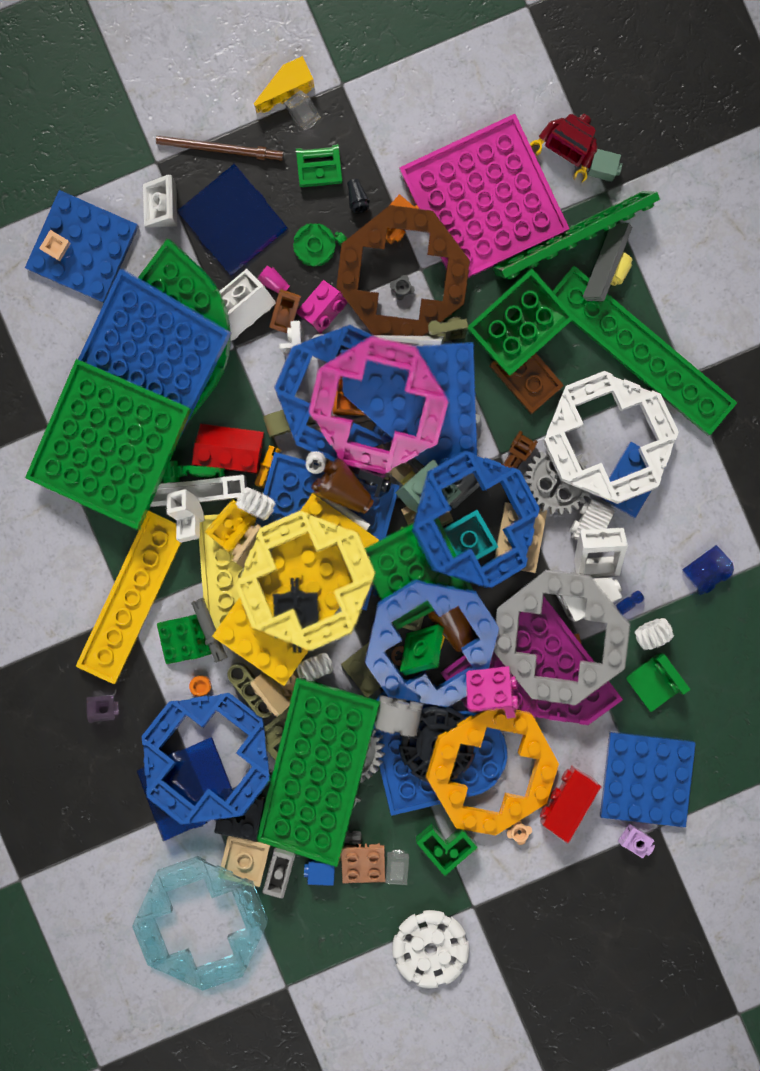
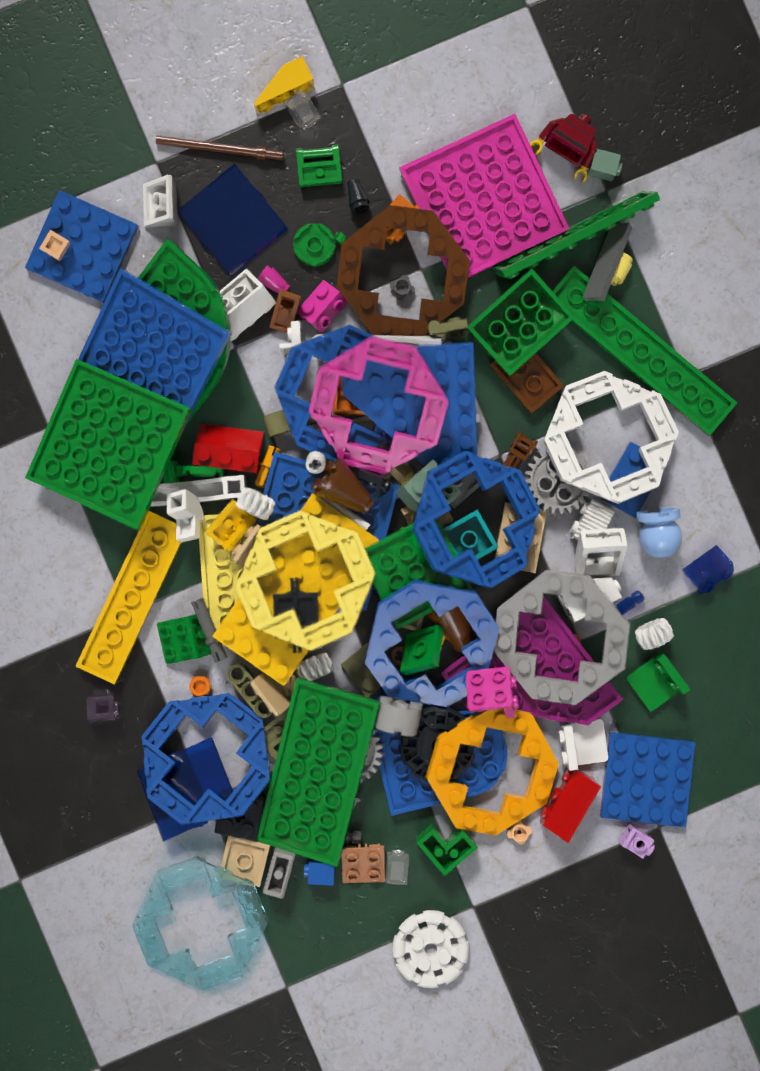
none -> white bracket [558,719,608,771]
none -> light blue tile [636,507,682,558]

